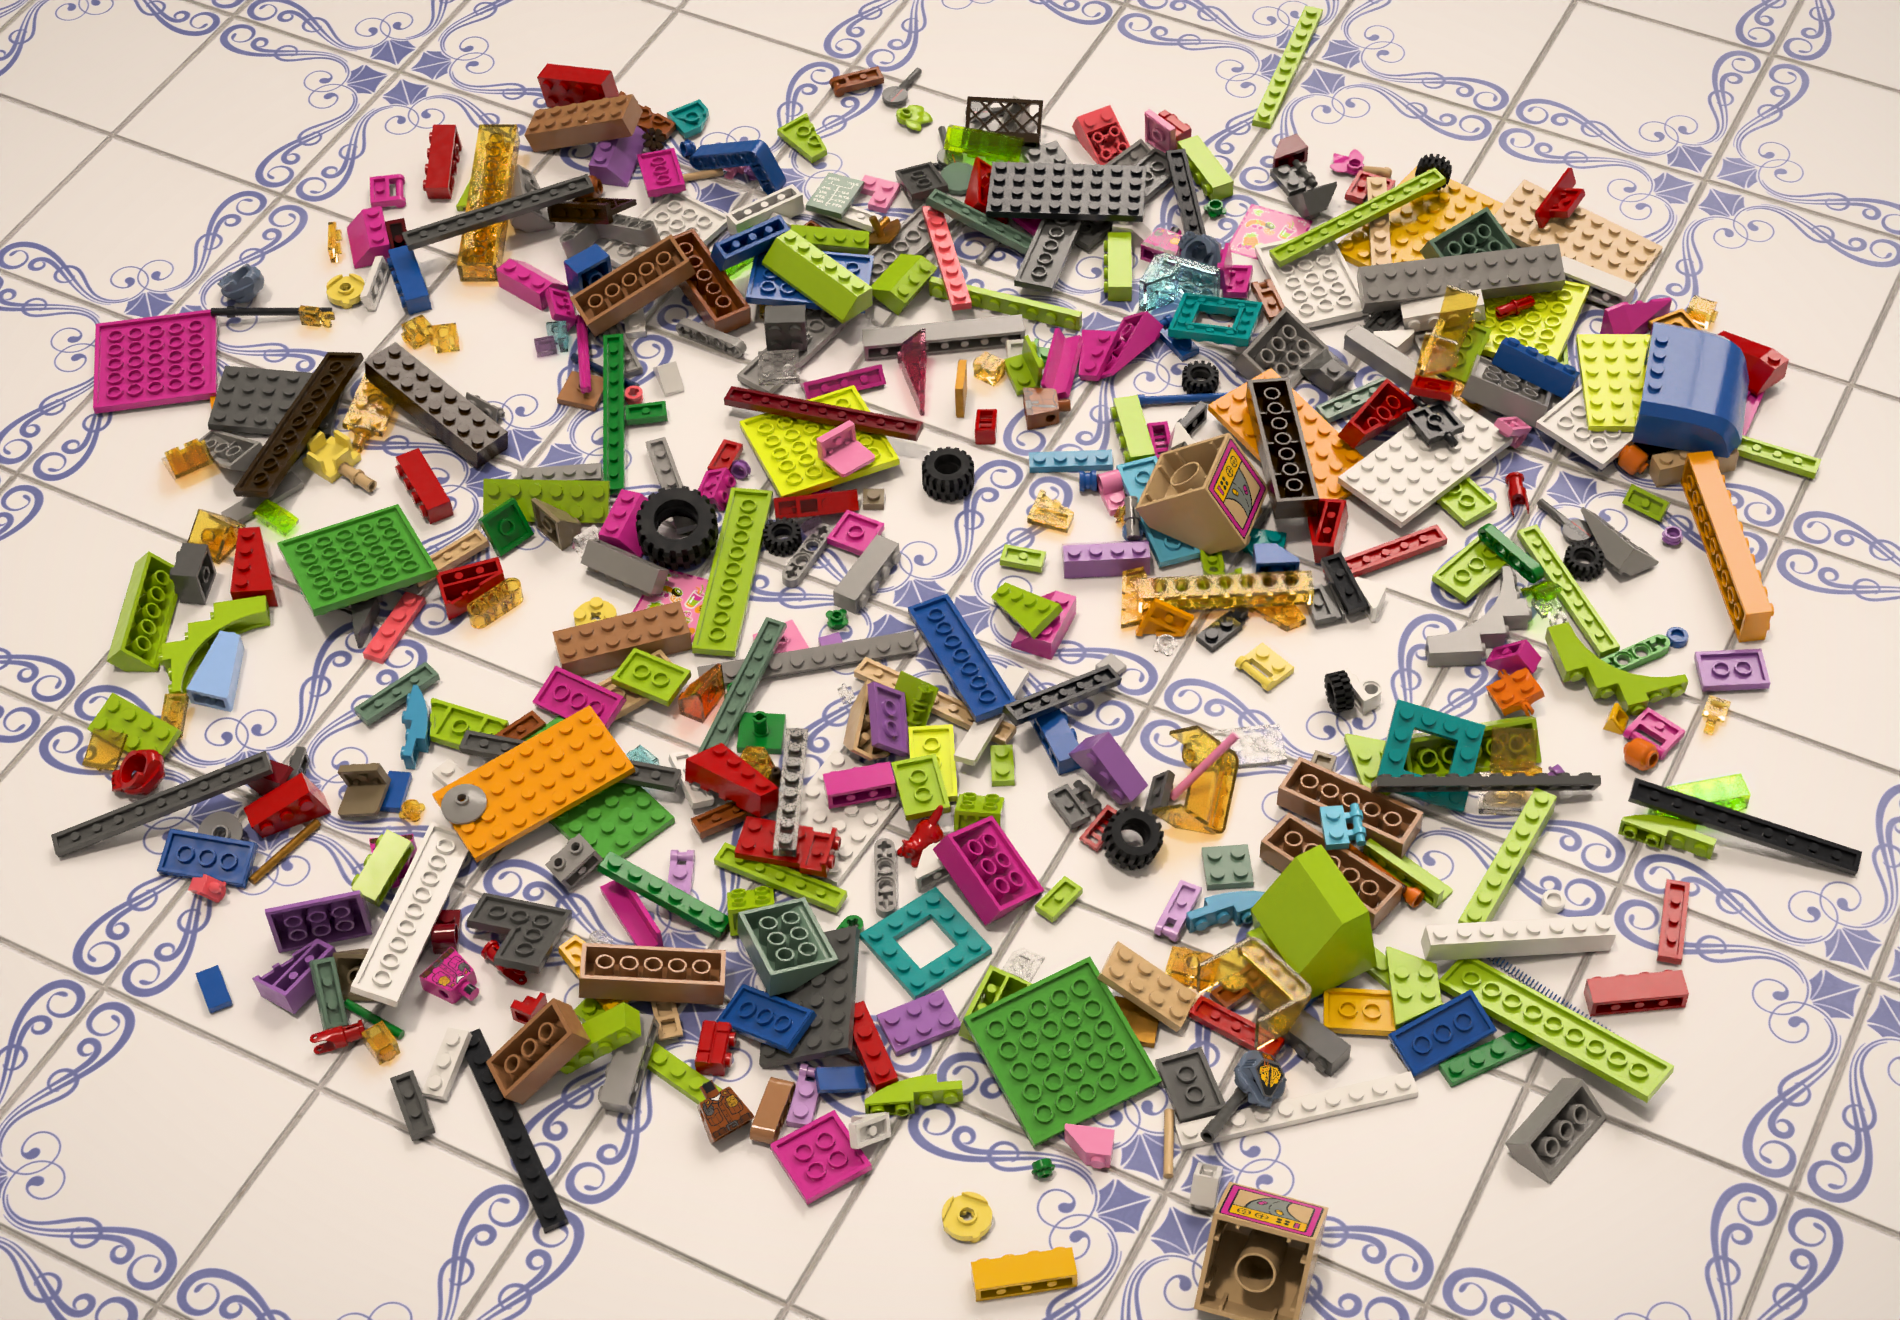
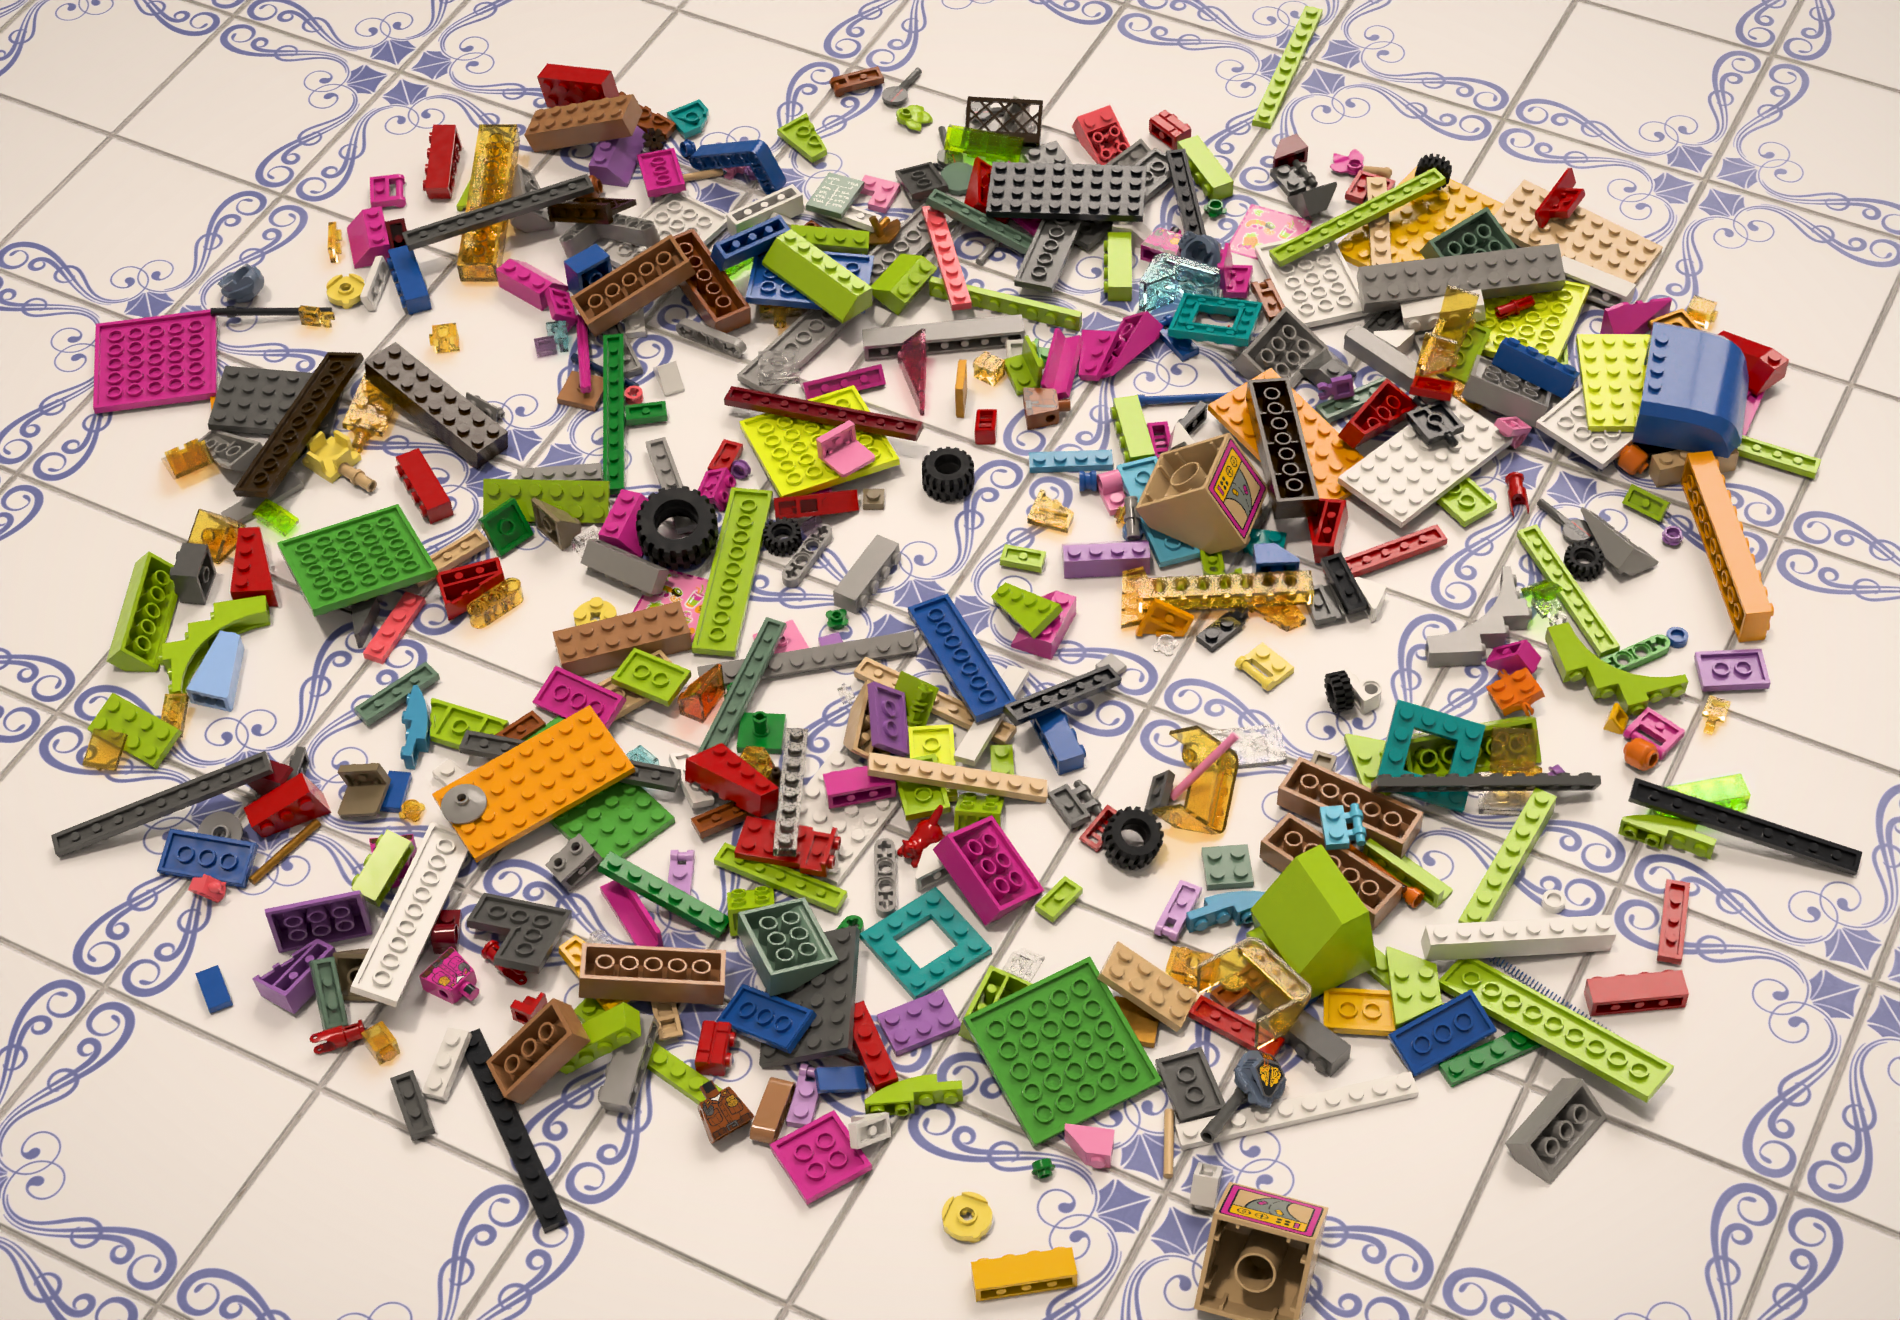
red helmet [111,749,165,796] -> none
green bar [344,999,405,1039] -> none
clear yellow brick [401,314,435,350] -> none
dark grey brick [764,305,808,352] -> none
dark pink plate [827,510,885,556] -> none
medium lavender wedge [1068,732,1149,805] -> none
bright pink plate [1144,109,1176,153] -> none
black tyre [1182,360,1219,394] -> none
lime plate [1432,536,1509,603] -> none
green beam [1478,523,1544,584] -> none
none -> tan plate [867,752,1048,803]
none -> medium lavender plate [1317,374,1355,400]

